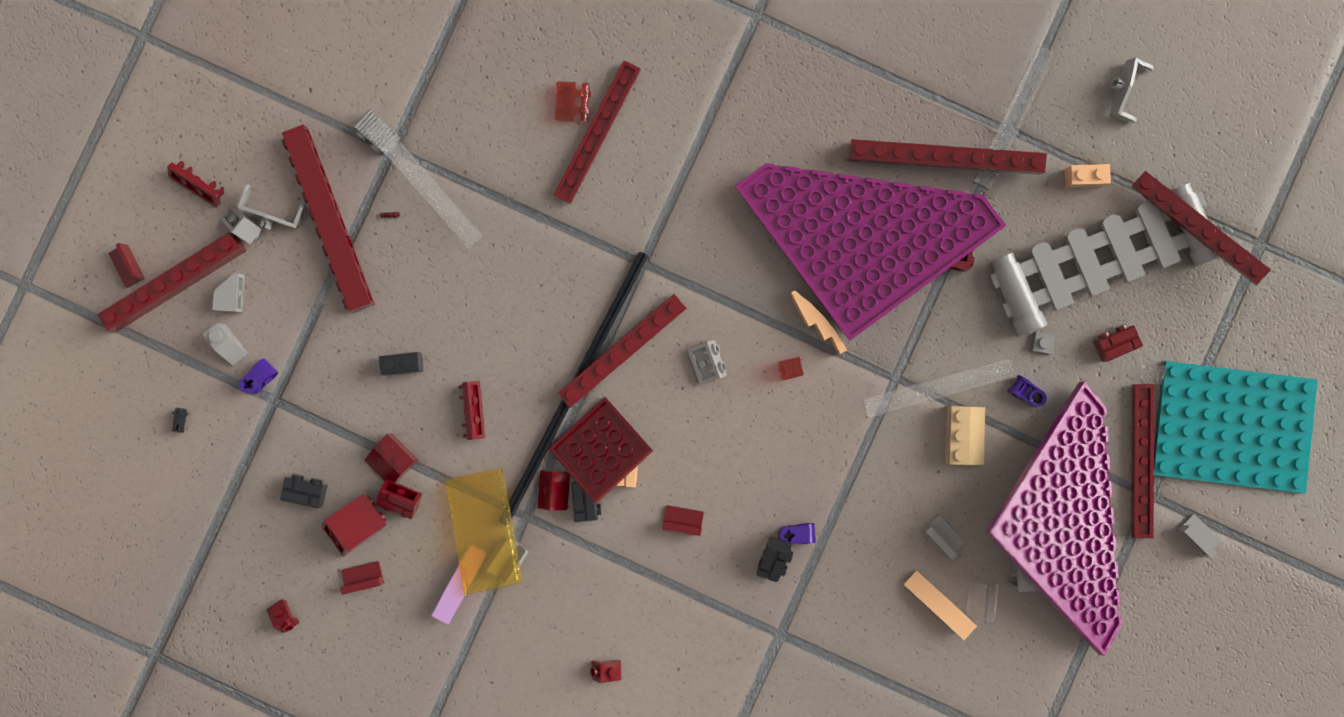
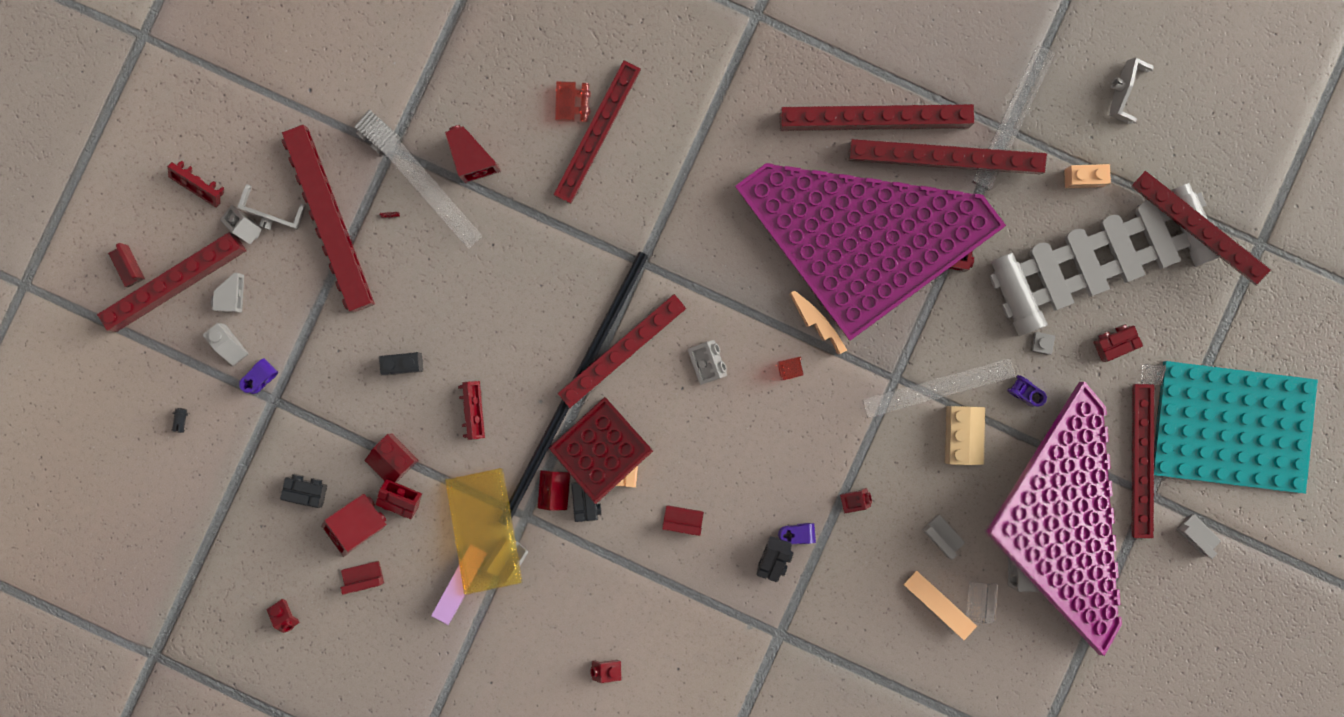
none -> dark red slope [445,125,501,183]
none -> dark red brick [780,104,974,131]
none -> dark red bracket [840,488,872,514]

